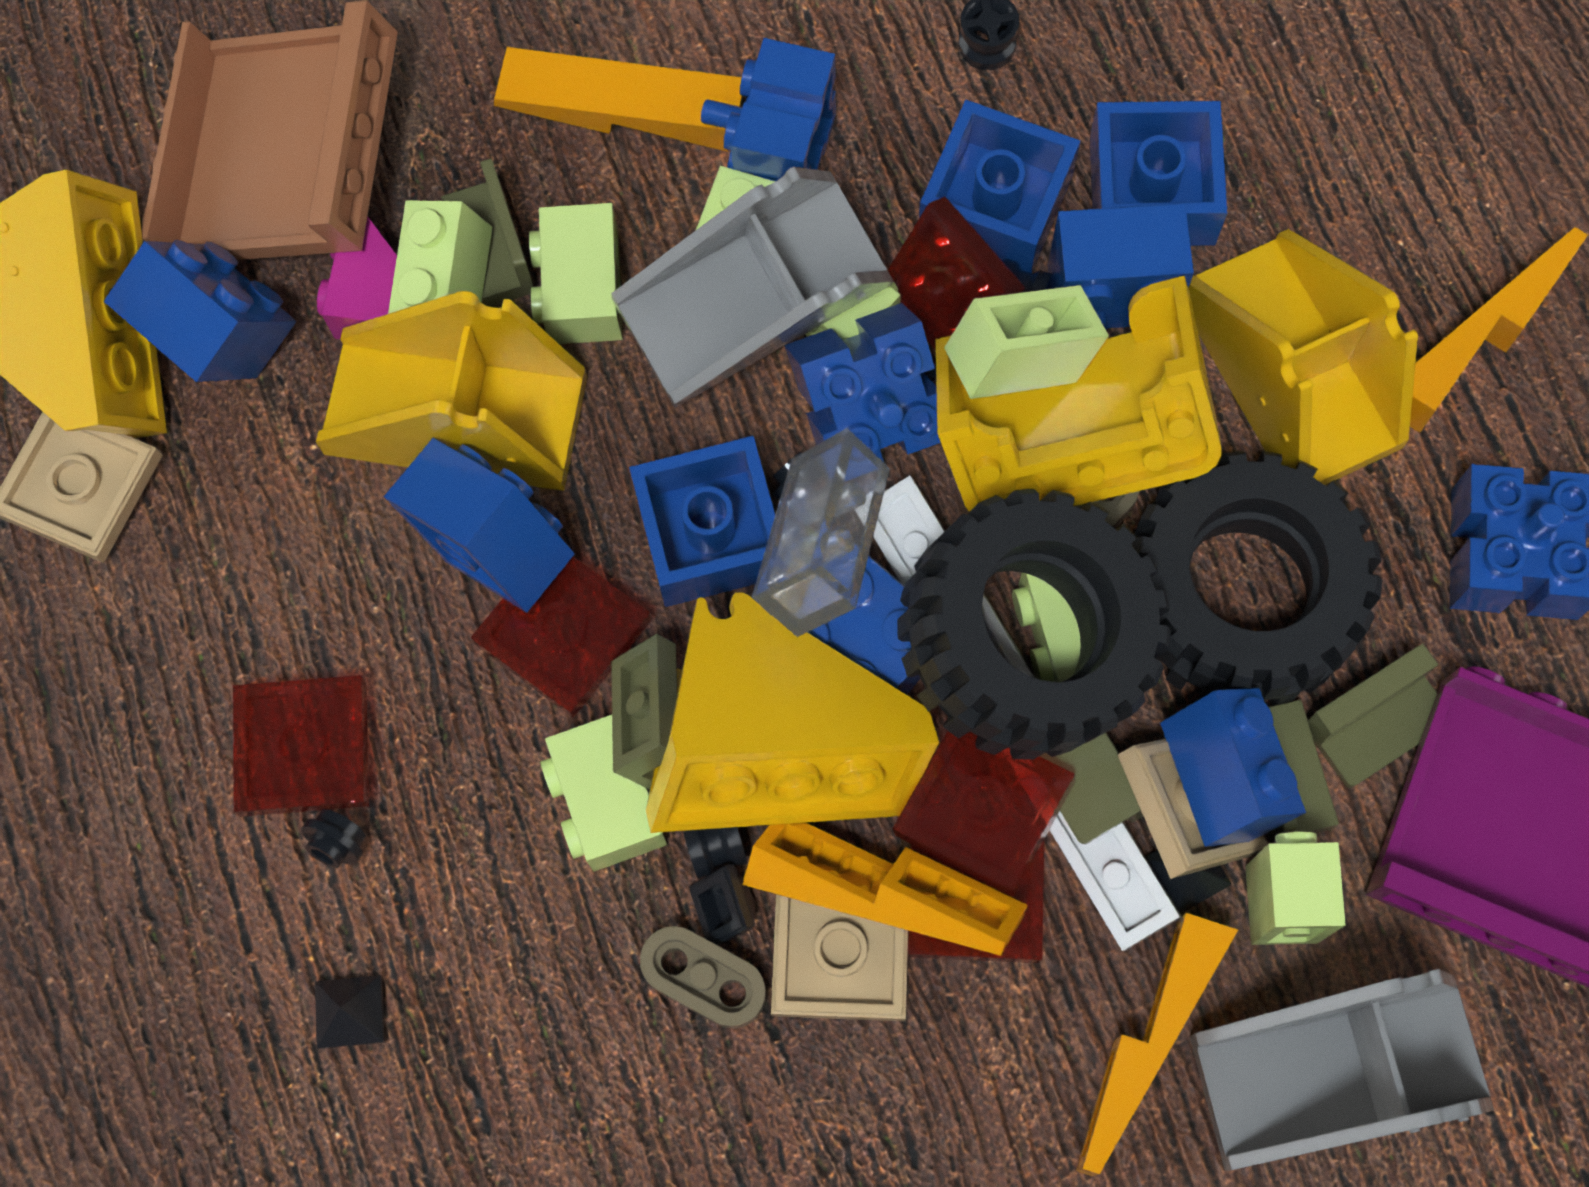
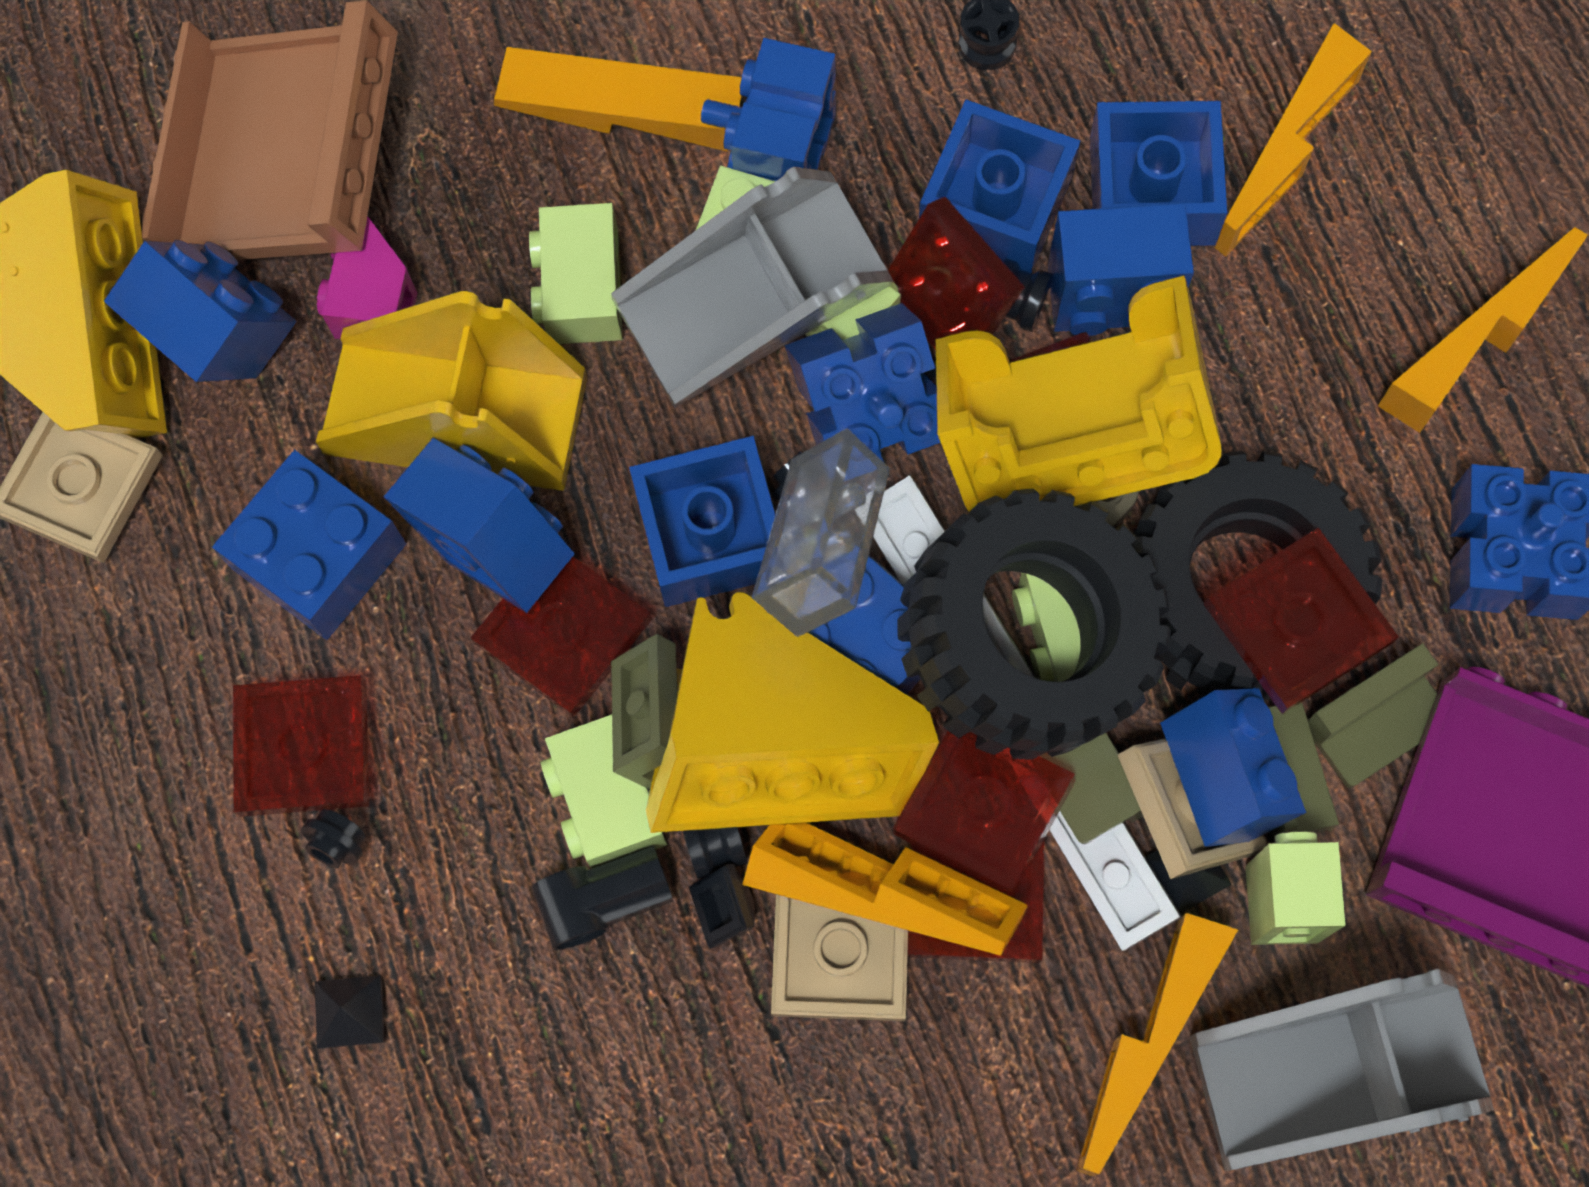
yellowish green brick [388,200,492,314] -> none
olive panel [441,158,534,307] -> none
dark tan plate [640,926,766,1029] -> none
yellowish green brick [944,285,1109,399] -> none
yellow ladder [1188,229,1418,485] -> none
none -> blue brick [212,449,406,640]
none -> black piece [532,846,674,951]
none -> clear red plate [1204,528,1399,715]
none -> light orange slope [1214,23,1372,257]

